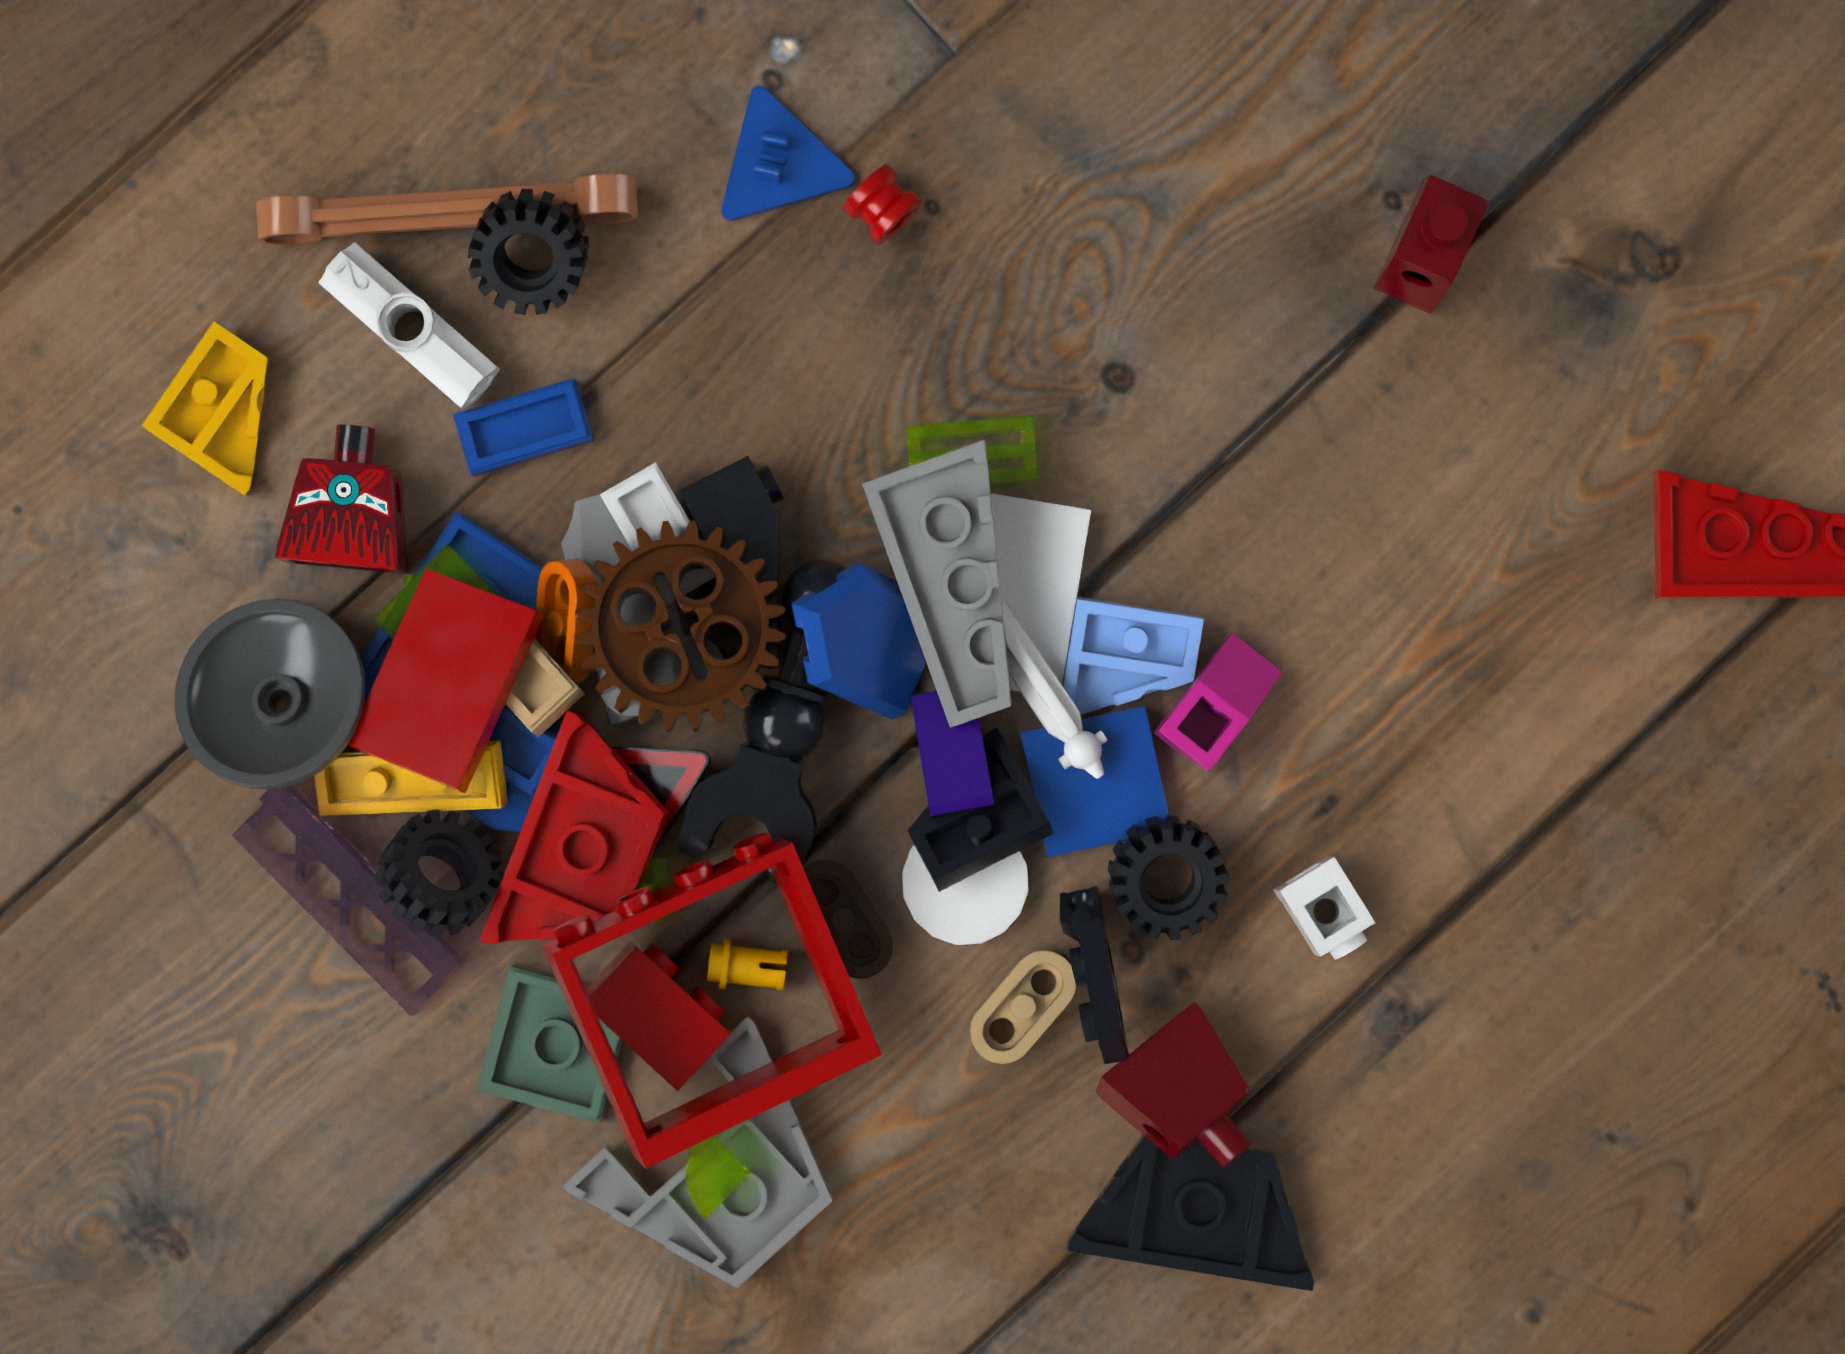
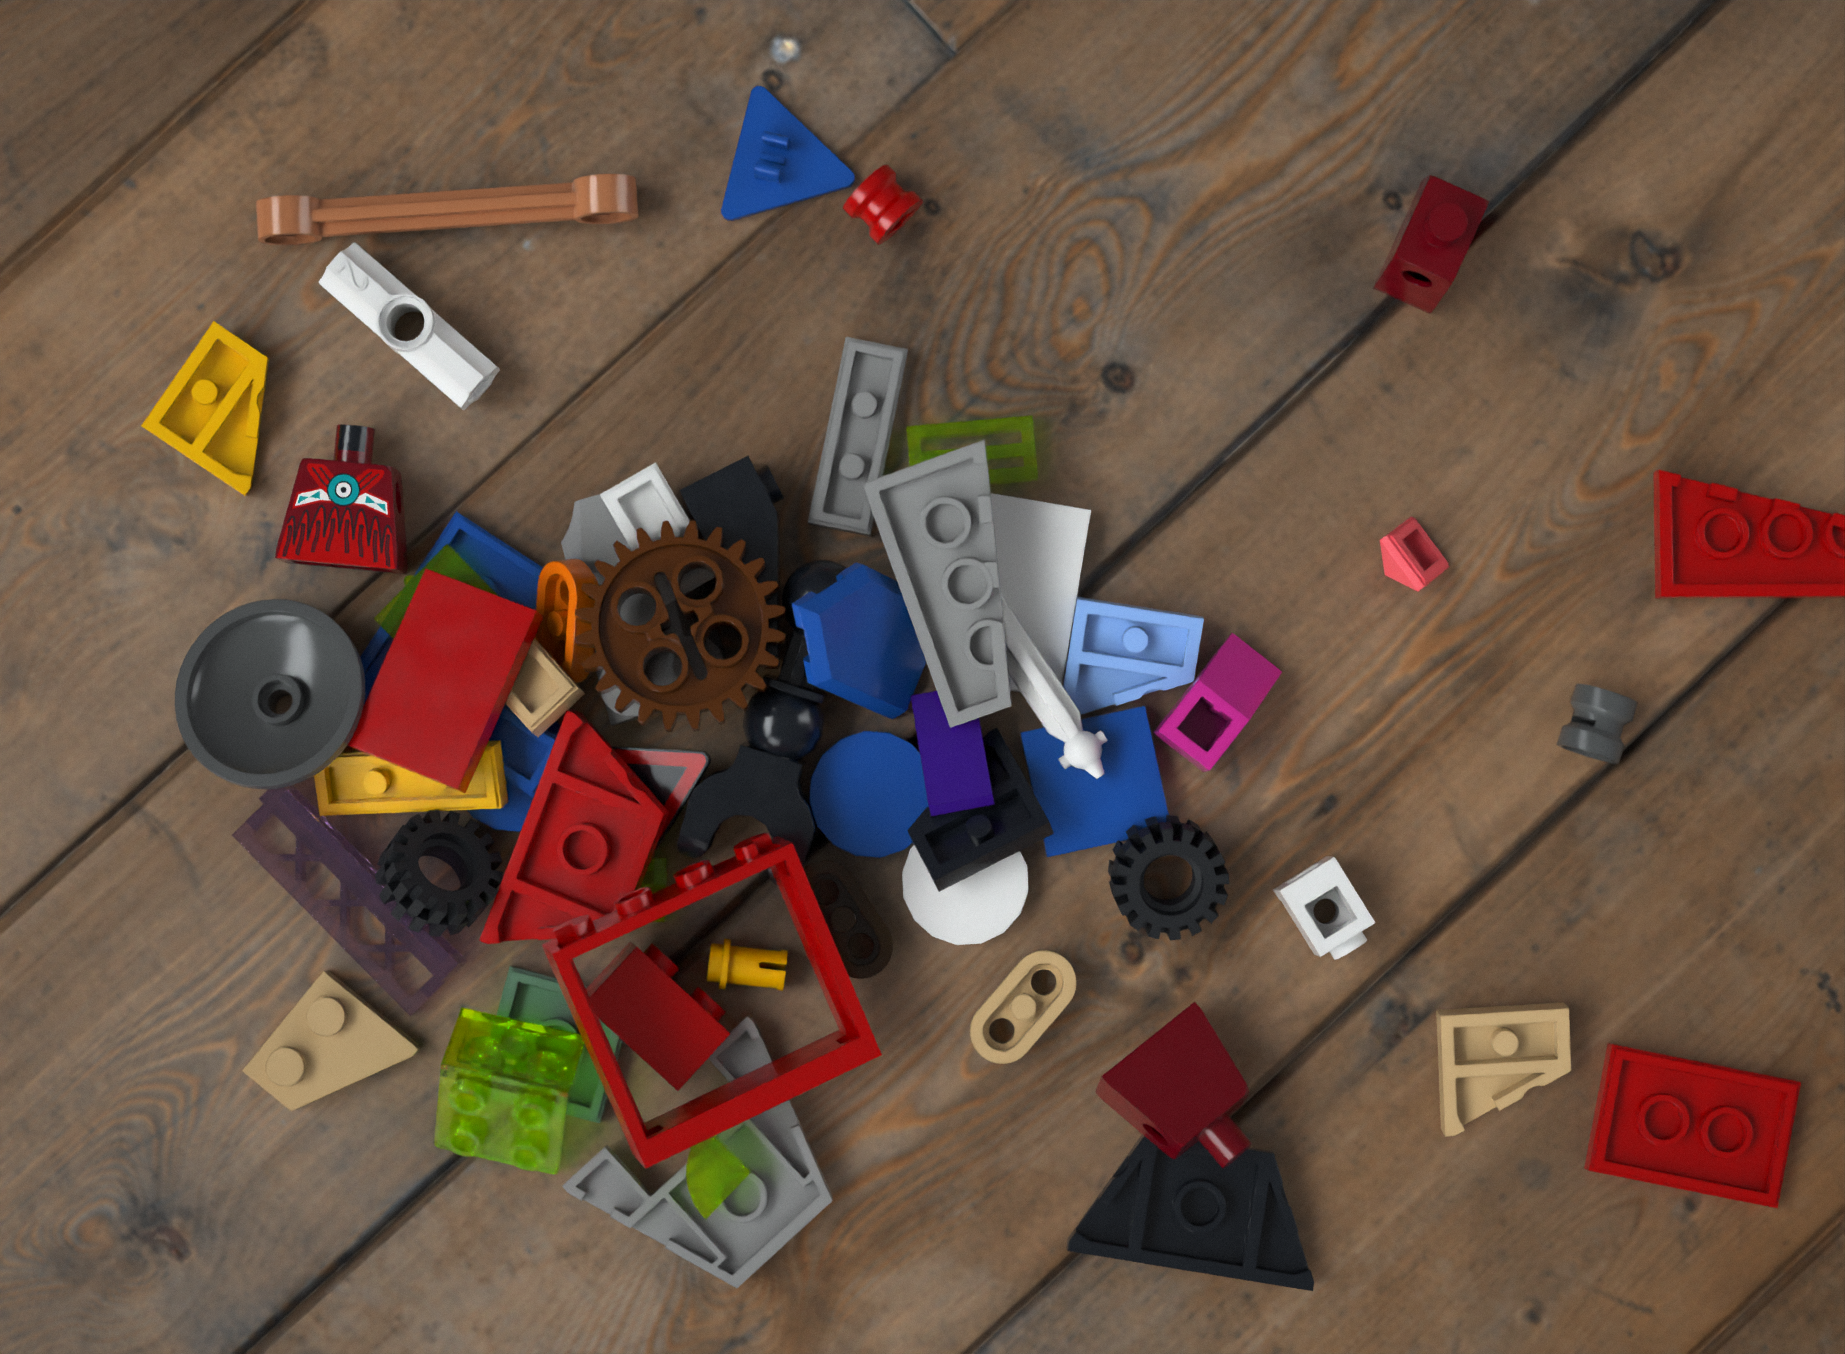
blue tile [453,378,594,477] -> none
black tyre [468,189,590,315] -> none
black hinge [1060,886,1130,1064] -> none
none -> tan wing [242,970,422,1111]
none -> clear neon green bracket [434,1007,586,1174]
none -> light grey tile [808,337,908,537]
none -> blue tile [809,731,929,858]
none -> coral slope [1380,516,1450,592]
none -> tan wing [1436,1002,1571,1137]
none -> dark grey wheel [1556,683,1638,764]
none -> red tile [1584,1043,1801,1208]

